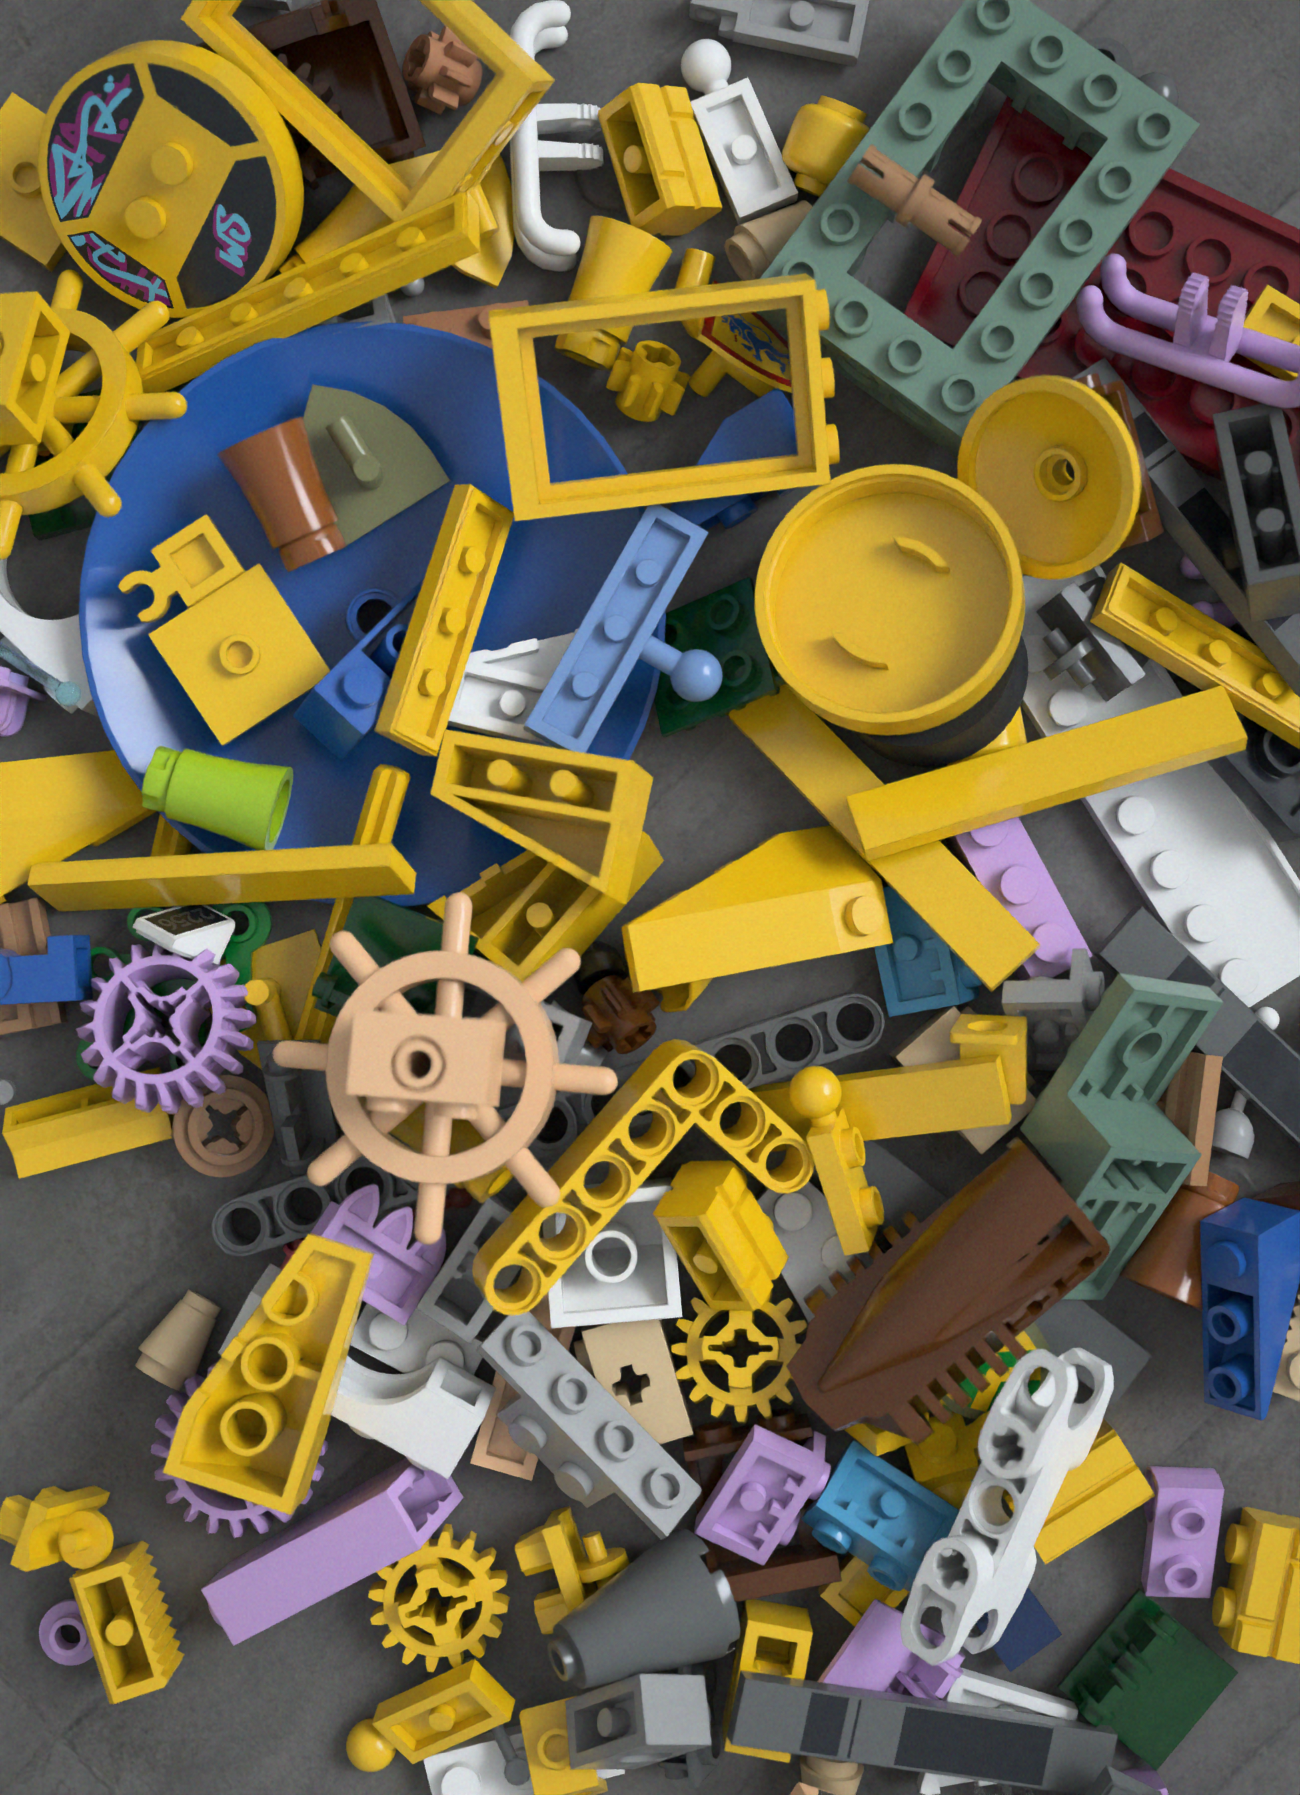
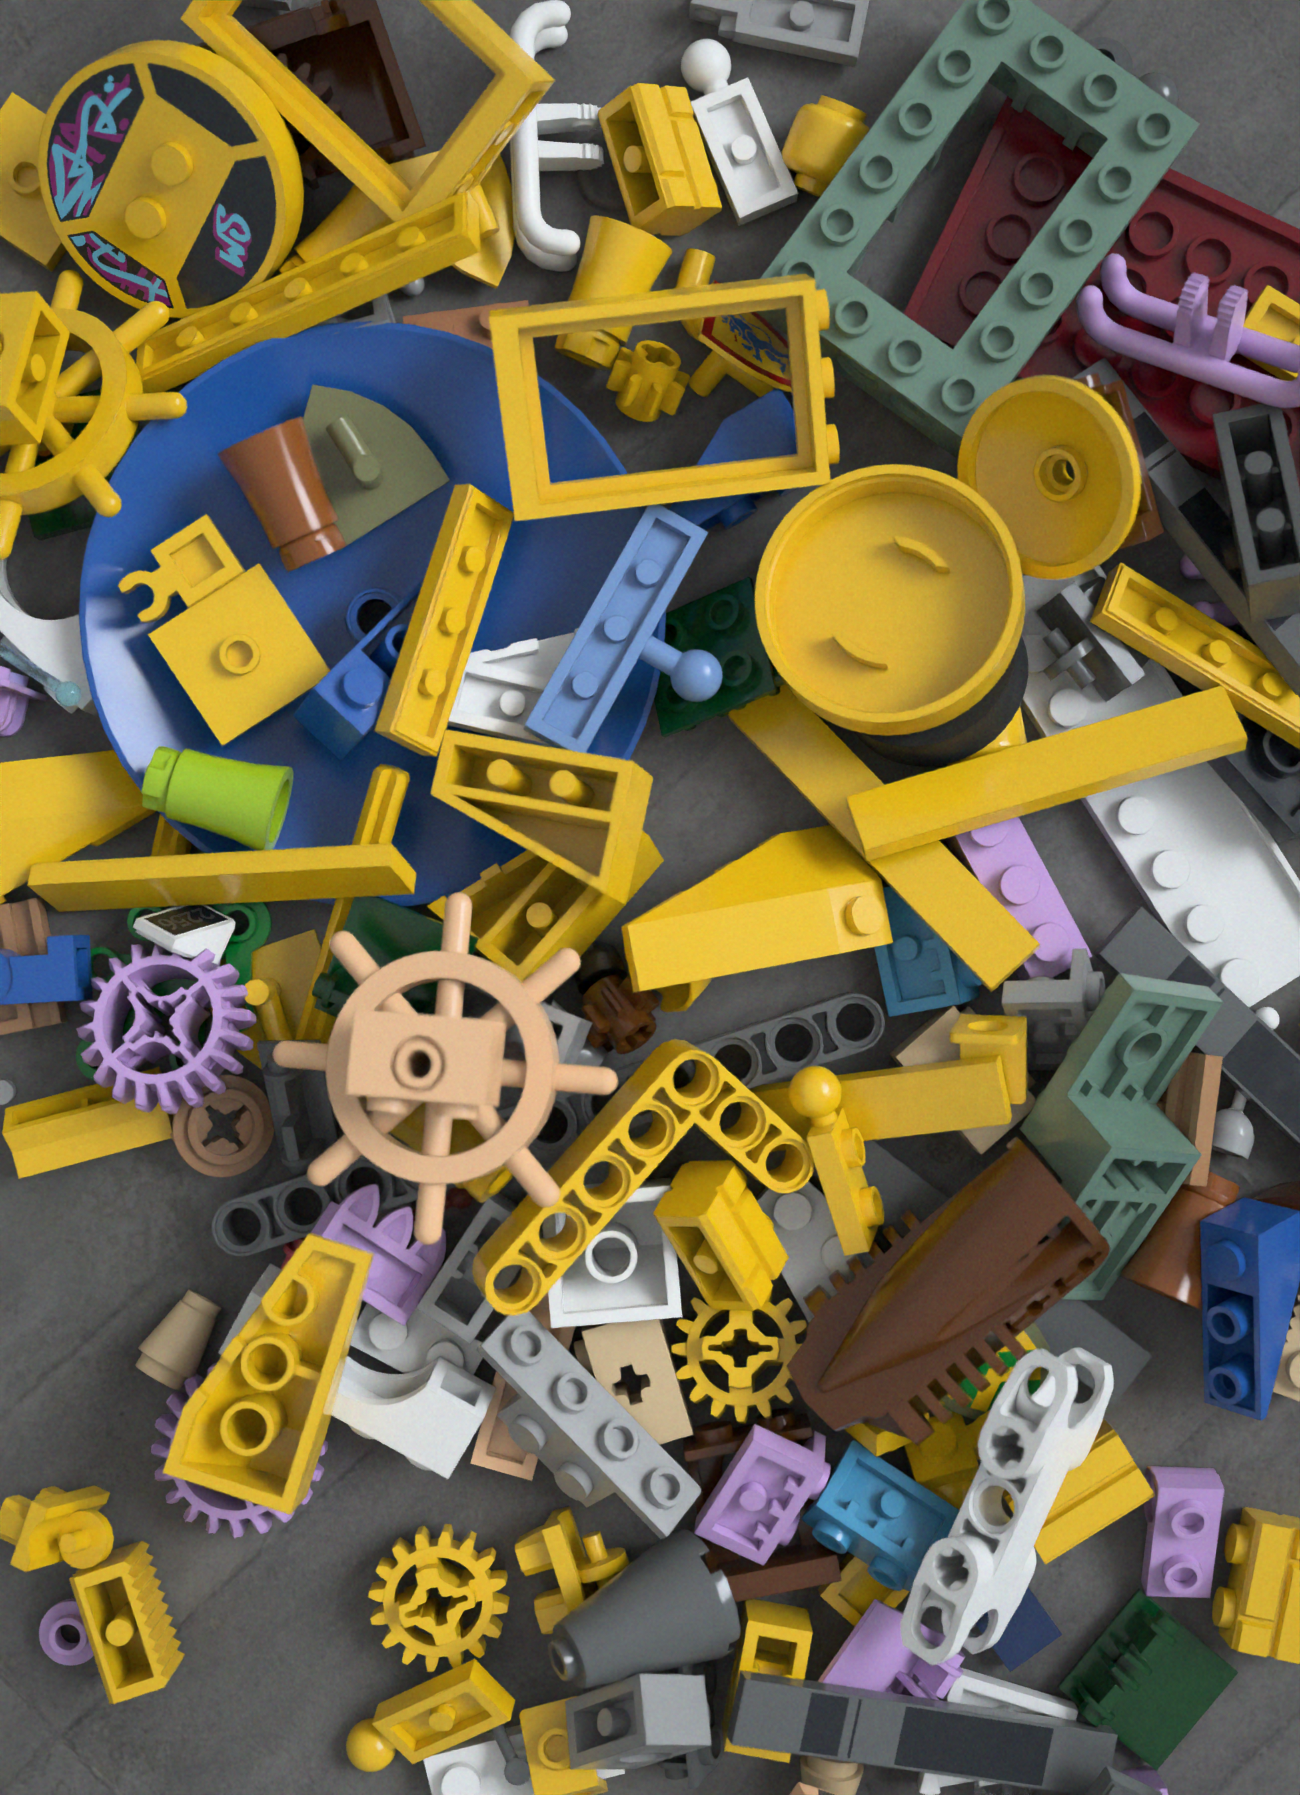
lavender slope [201,1458,464,1646] -> none
nougat gear [403,26,482,115] -> none
tan cone [725,200,812,281] -> none
medium nougat pin [847,144,982,257] -> none

